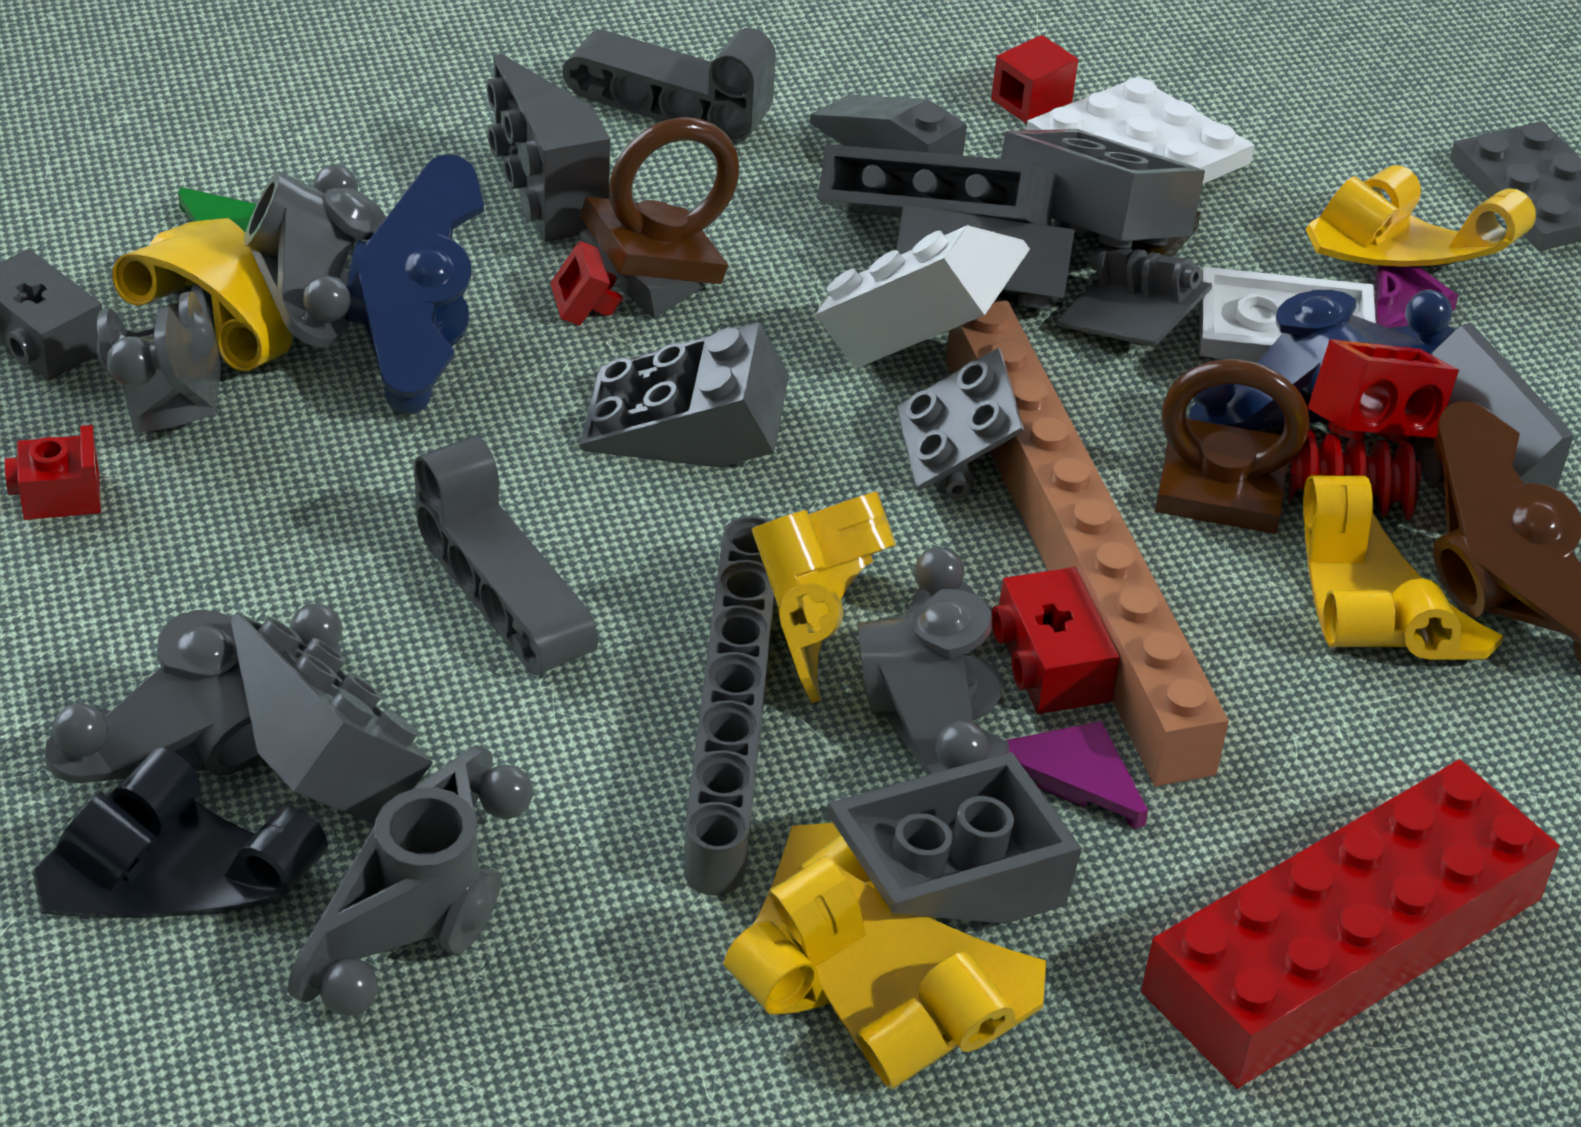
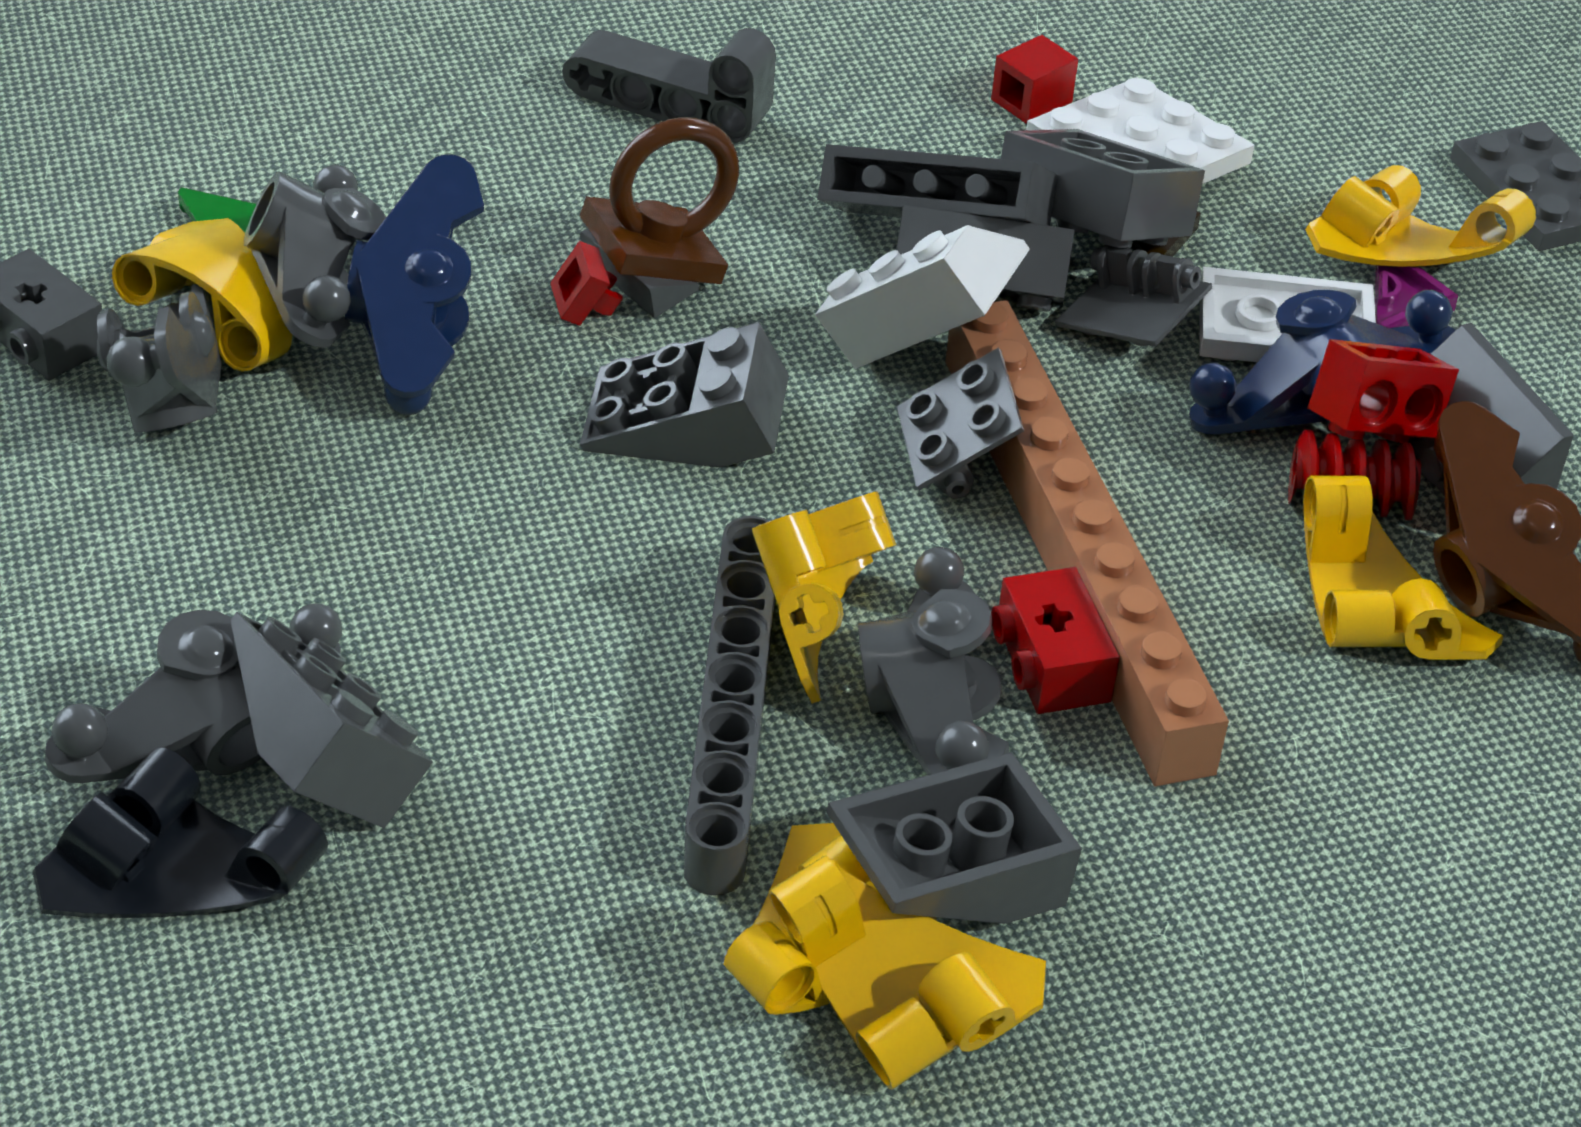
red brick [4,425,101,520] -> none
dark grey piece [288,745,533,1016] -> none
dark grey beam [414,435,598,675] -> none
dark grey slope [486,54,610,242] -> none
dark grey slope [810,95,967,156] -> none
magenta tile [1005,721,1148,829] -> none
red brick [1141,759,1560,1089] -> none
reddish brown tile [1155,359,1310,534] -> none

